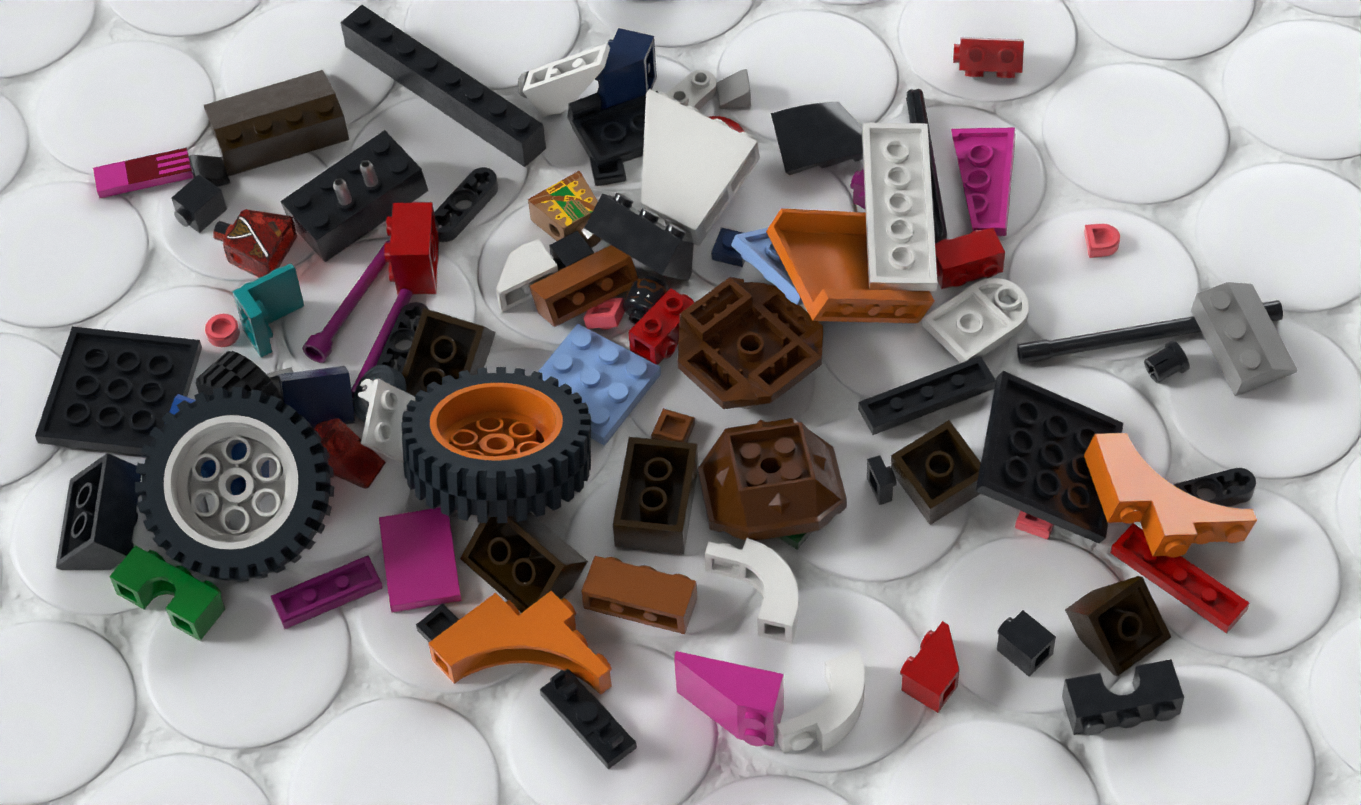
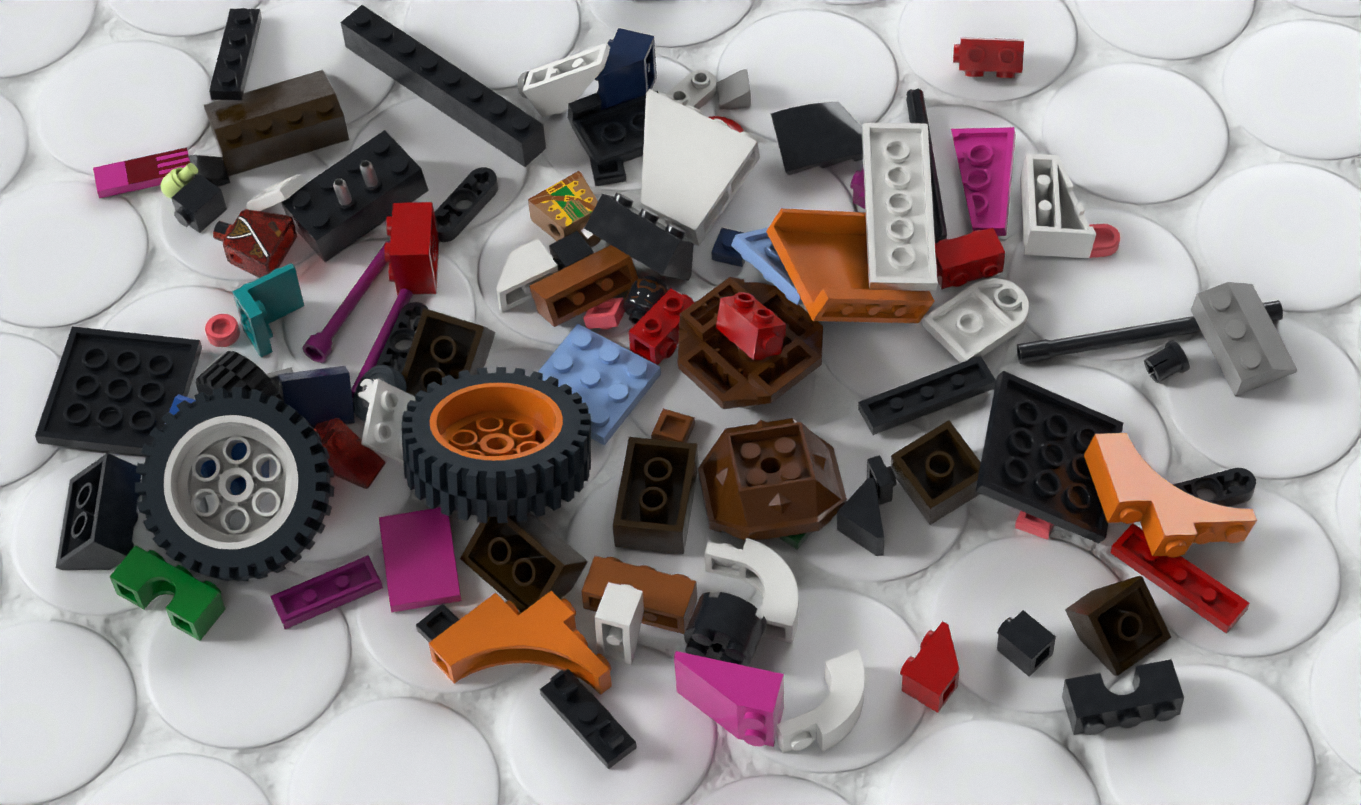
none -> yellowish green cylinder [161,163,198,199]
none -> black plate [209,8,262,100]
none -> white tile [246,174,307,215]
none -> white slope [594,582,644,665]
none -> black brick [684,592,767,666]
none -> red brick [716,292,786,360]
none -> black slope [837,478,884,556]
none -> white wedge [1020,153,1096,258]

